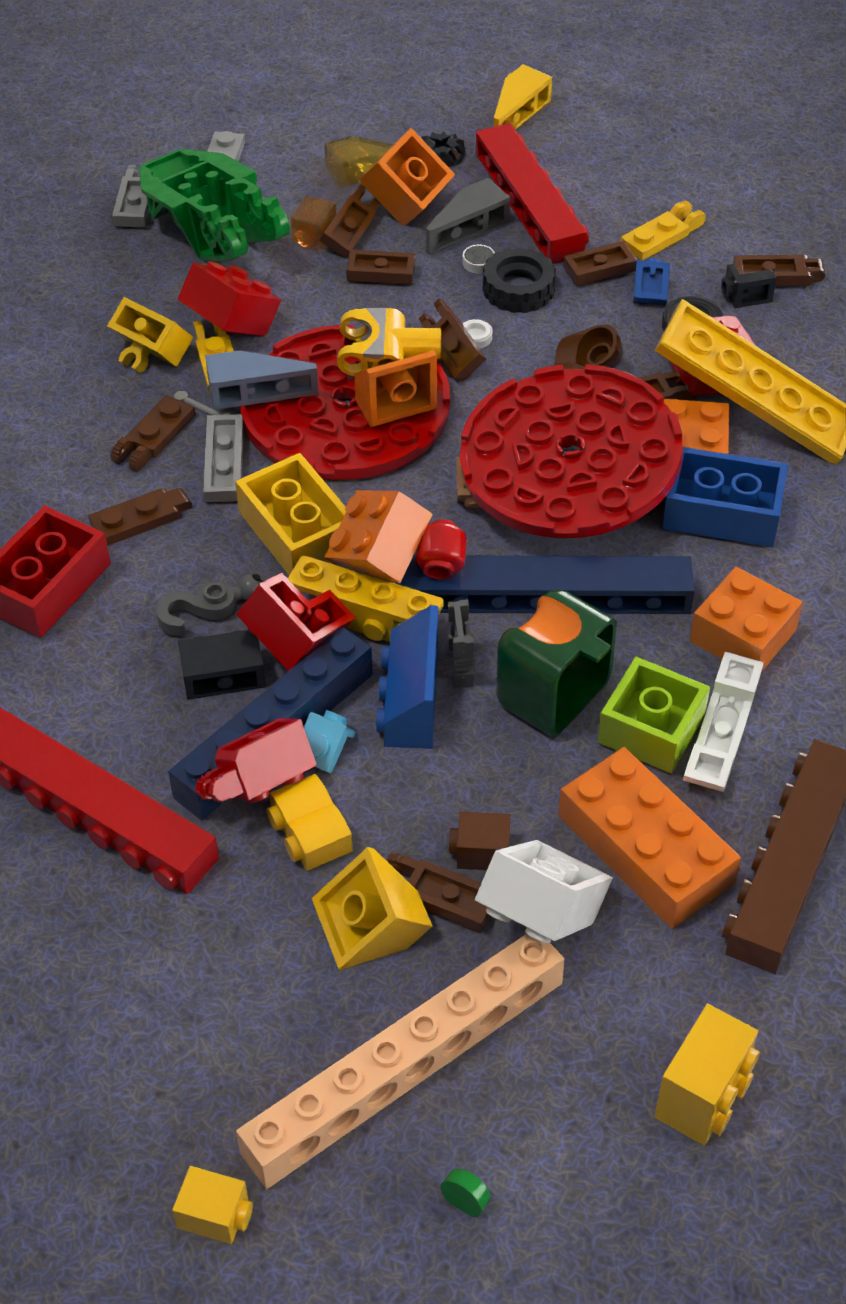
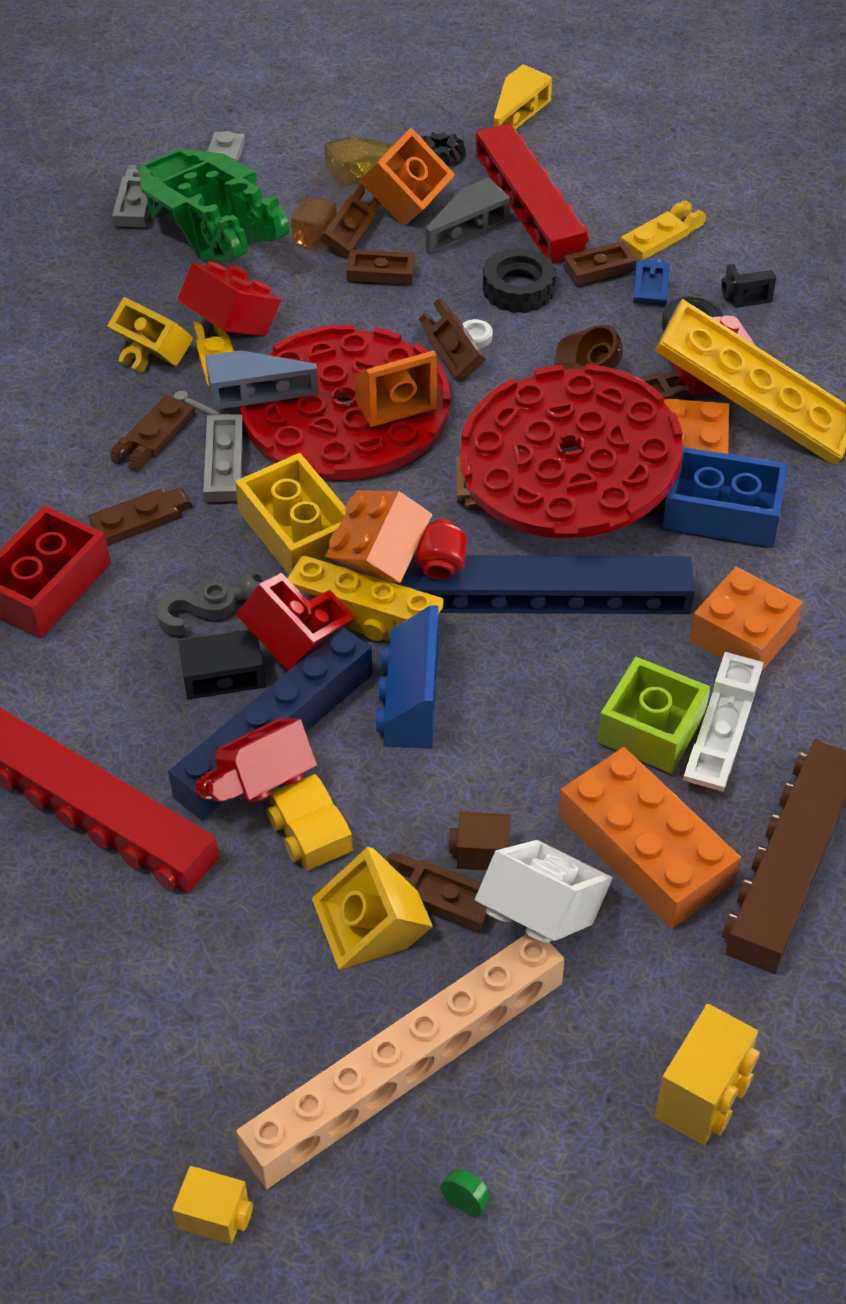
medium azure bracket [304,710,356,773] -> none
yellow connector [337,308,441,376] -> none
dark grey piece [448,600,474,688] -> none
tile [463,245,495,274] -> none
dark green piece [496,589,617,738] -> none
reddish brown hinge [733,254,826,286] -> none

